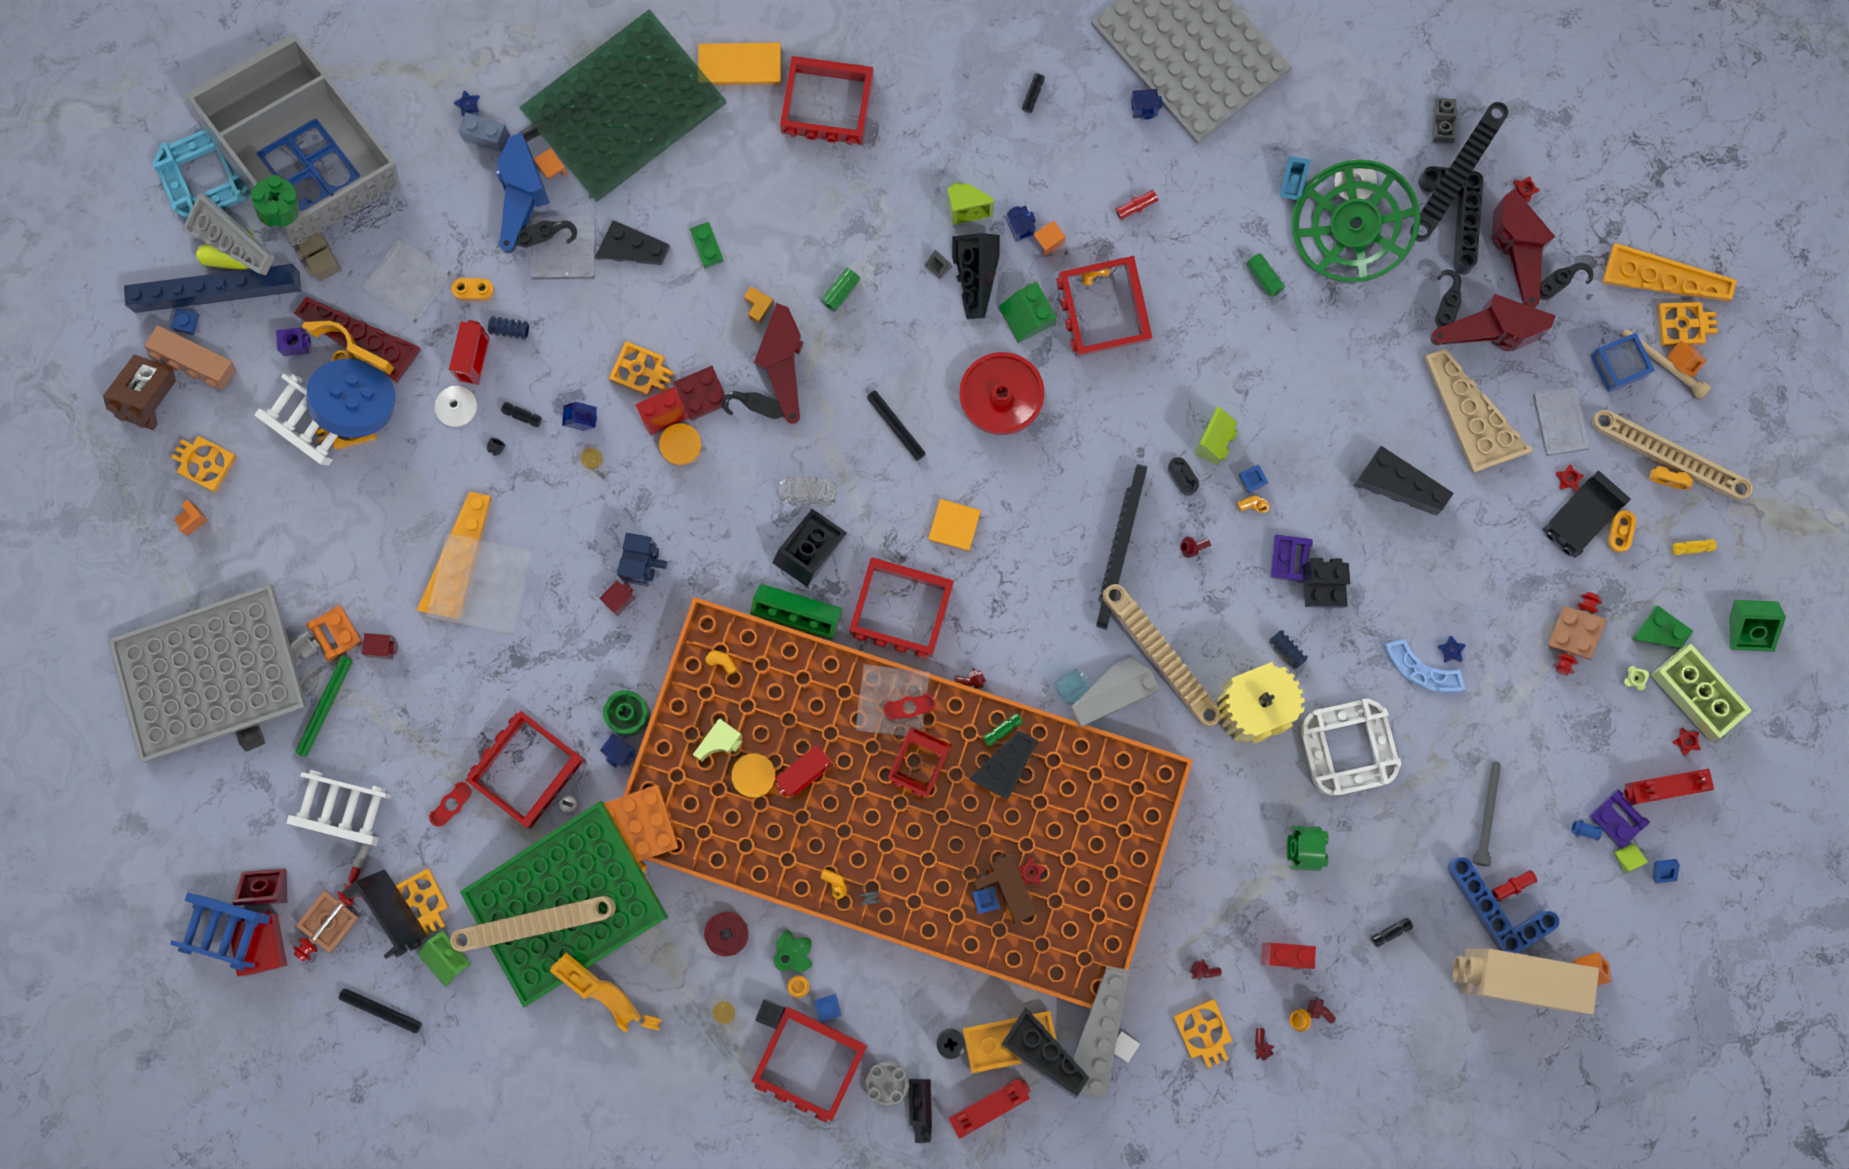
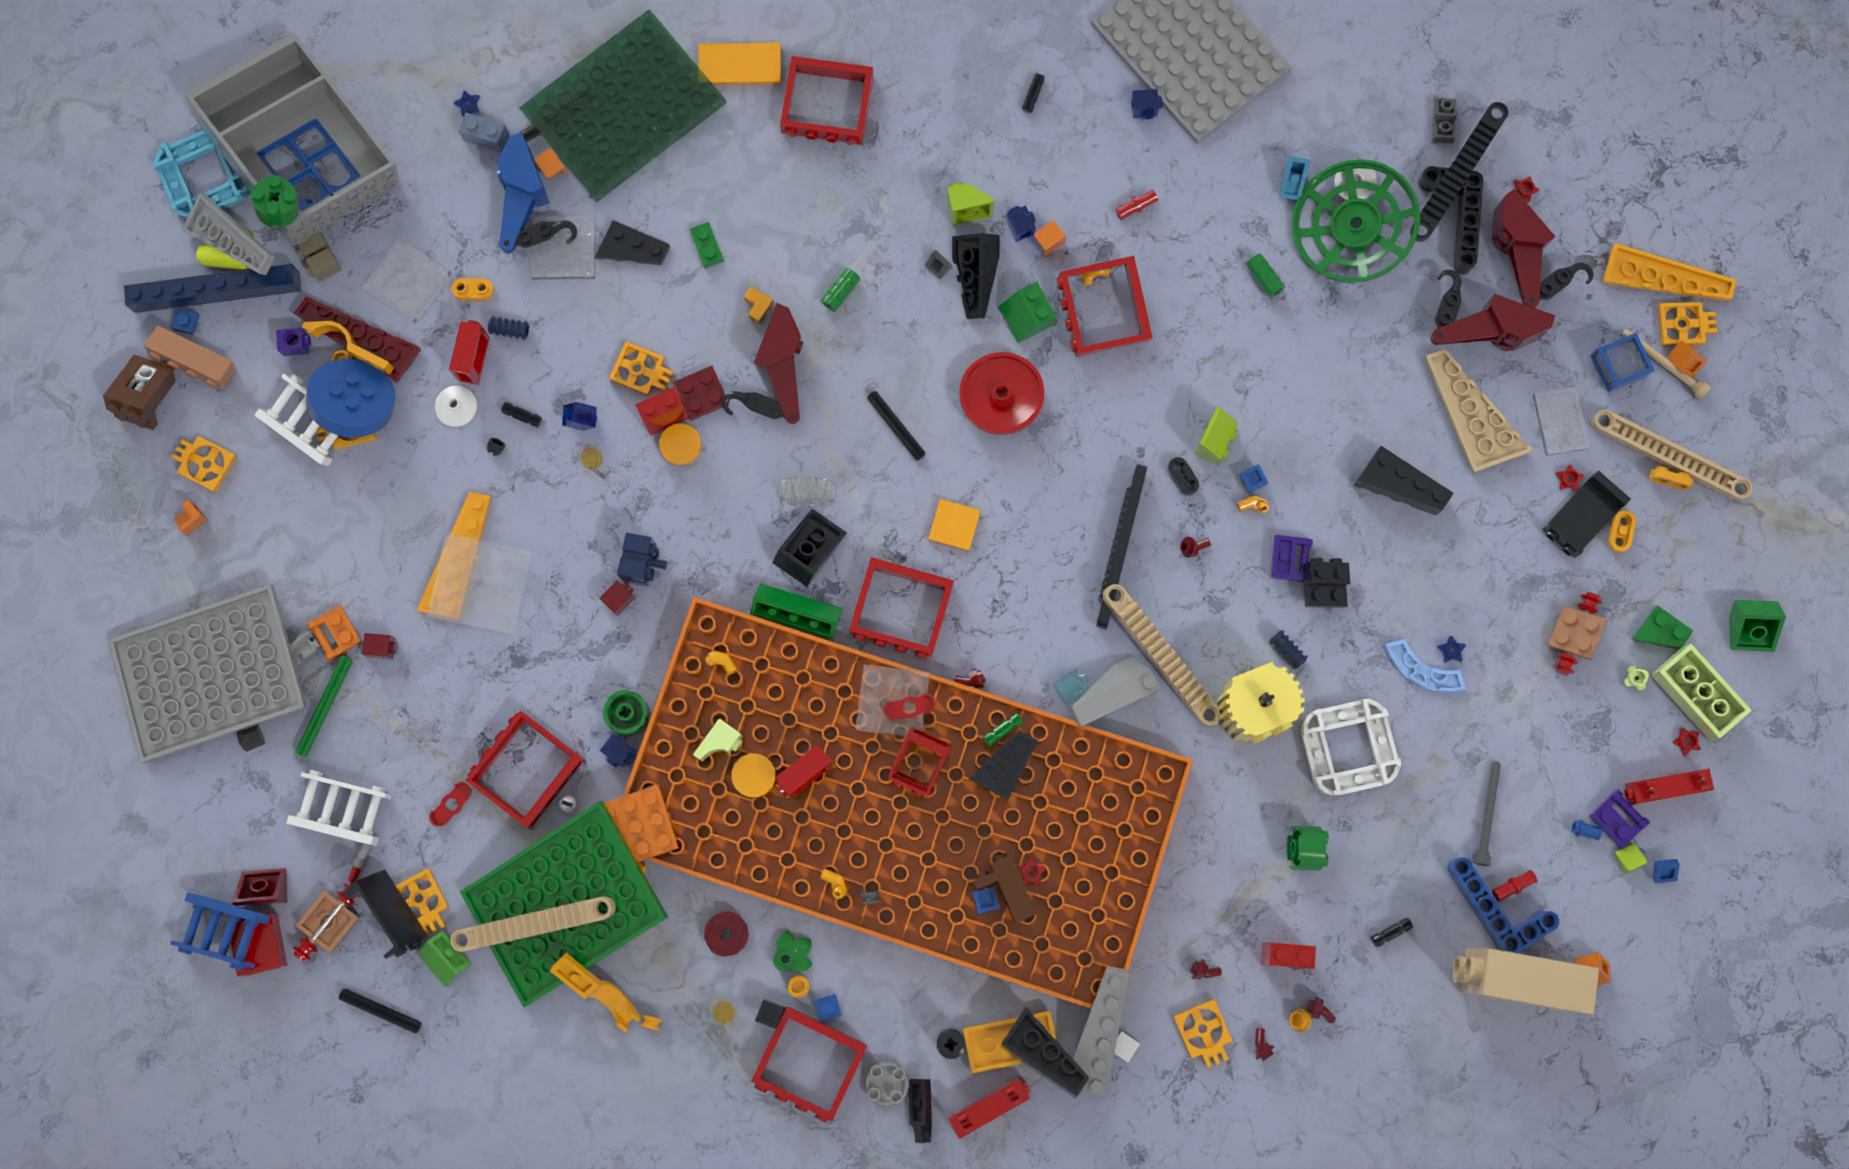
yellow axle [1672,539,1717,555] -> none

